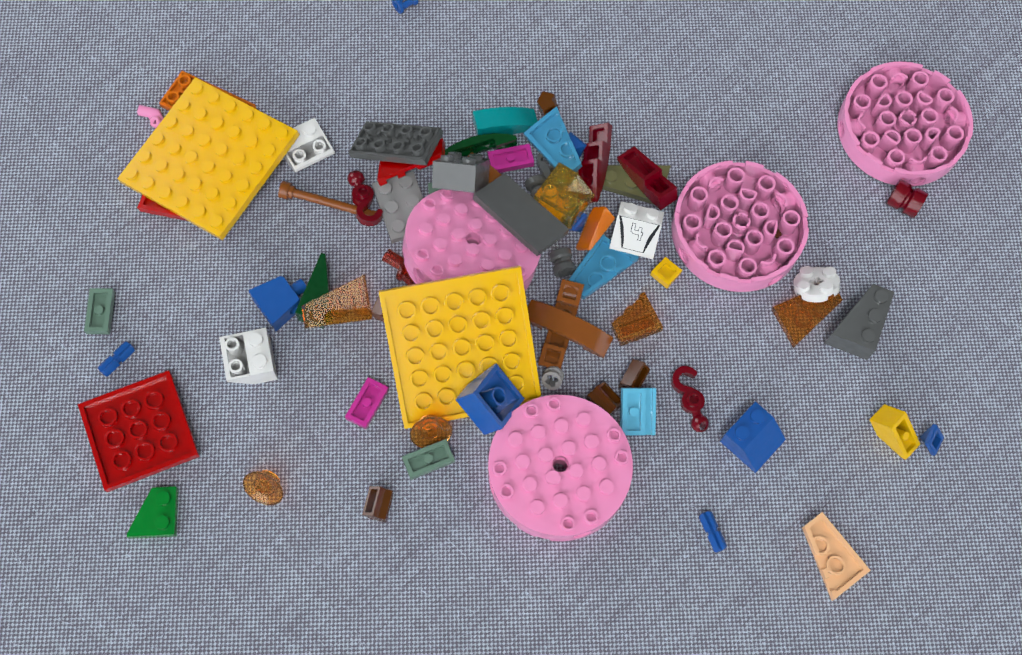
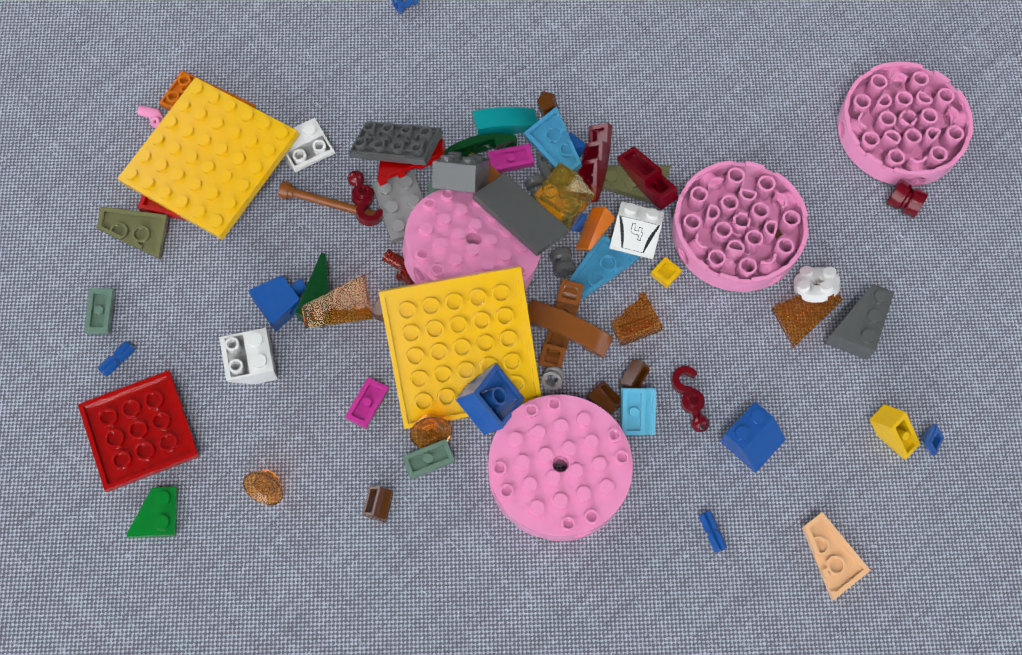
none -> olive wing [96,207,169,260]

